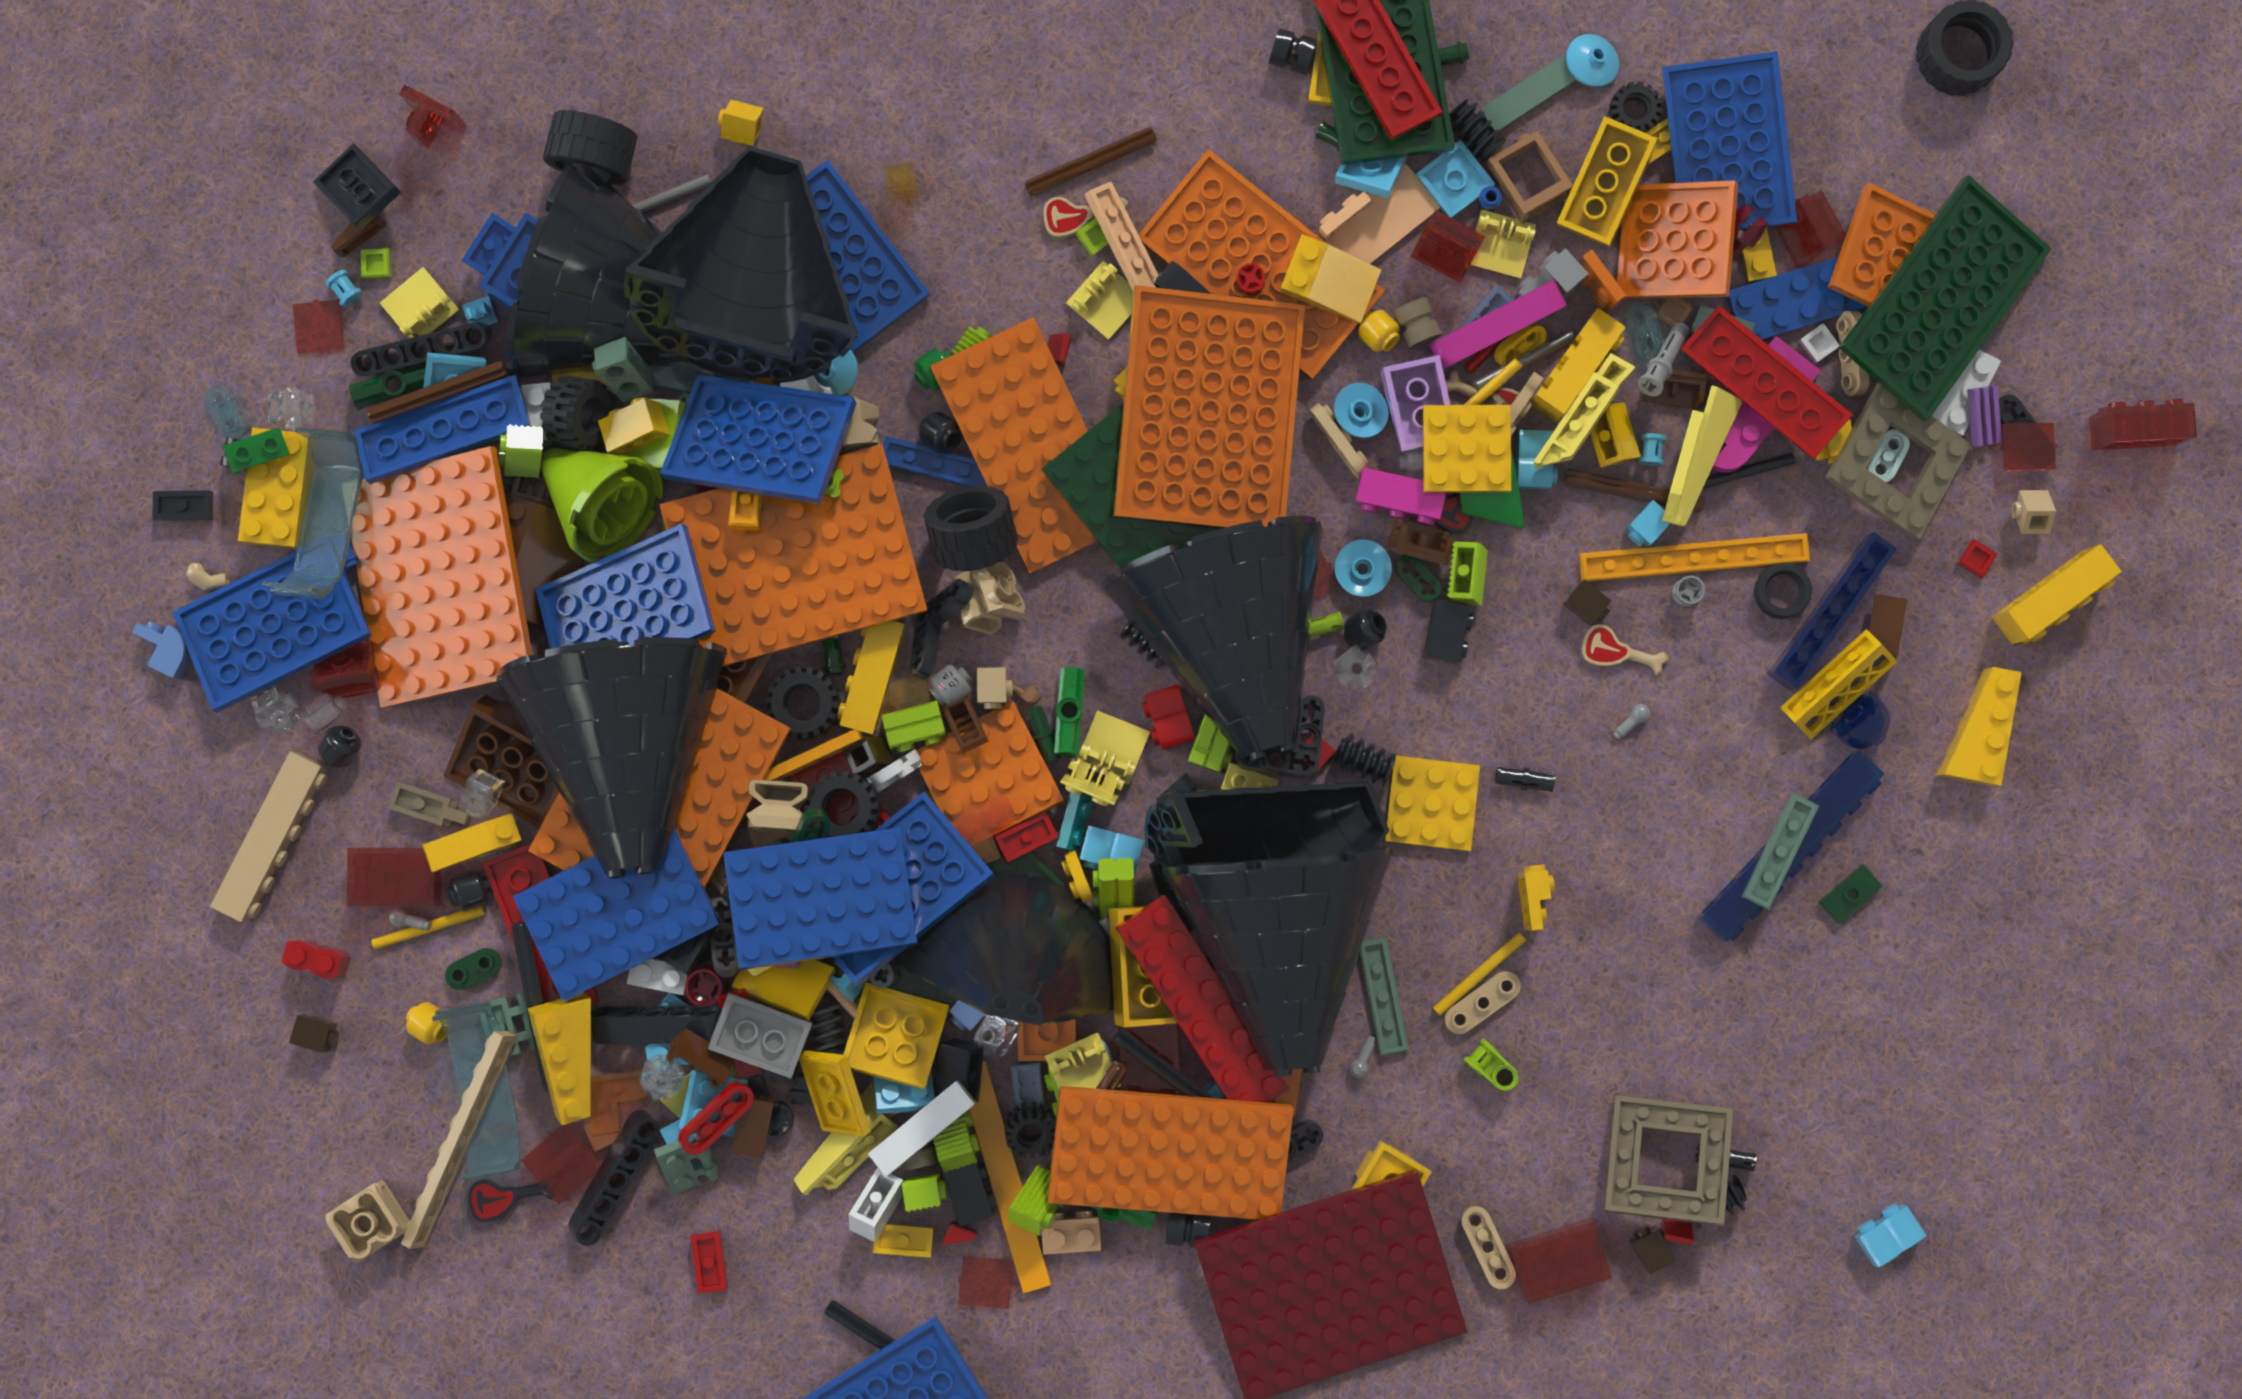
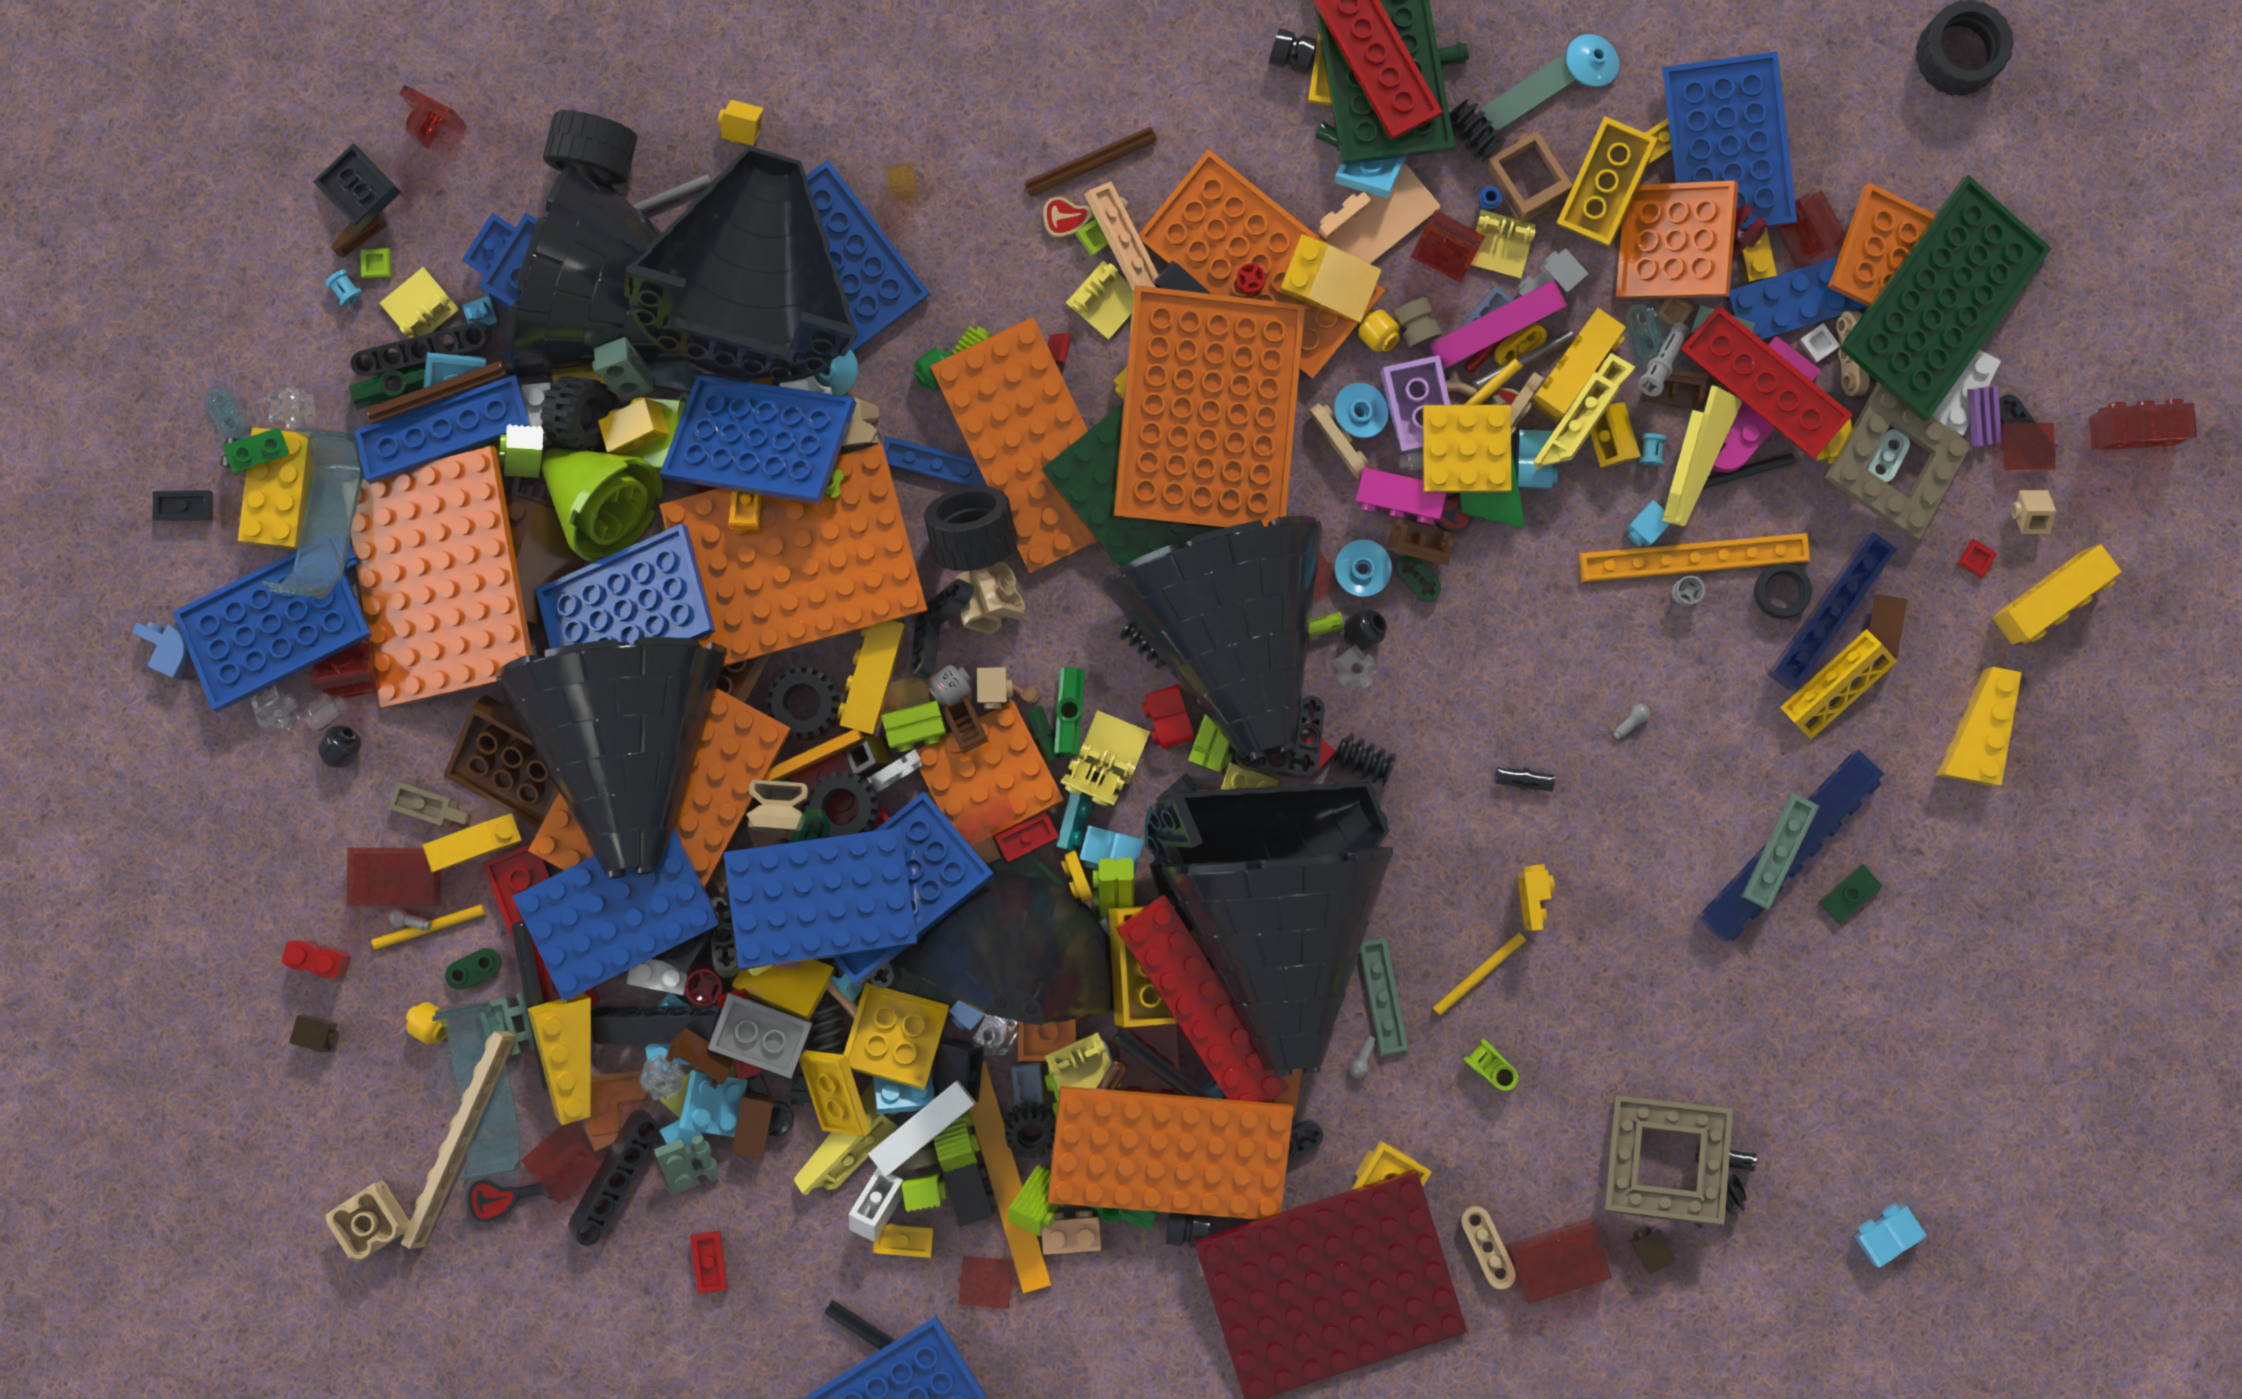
tan arm [186,562,229,591] -> none
tan brick [210,751,328,922] -> none
clear red piece [293,299,345,354] -> none
black head [446,870,492,912] -> none
clear brick [460,769,505,818] -> none
red plate [678,1082,754,1155] -> none
dark green pin [822,638,846,676] -> none
black head [919,411,961,454] -> none
red slope [942,1221,978,1245] -> none
yellow plate [1384,756,1480,851] -> none
medium azure plate [1415,140,1495,221] -> none
black brick [1423,599,1474,664] -> none
tan plate [1444,971,1521,1034] -> none
lime brick [1447,542,1488,606] -> none
dark brown brick [1563,579,1611,626] -> none
reddish brown axle [1564,469,1705,513] -> none
orange plate [1579,249,1626,314] -> none
tan piece [1581,624,1668,676] -> none
black tyre [1608,81,1663,133] -> none
red slope [1660,1219,1694,1245] -> none
clear blue cylinder [1831,692,1891,749] -> none

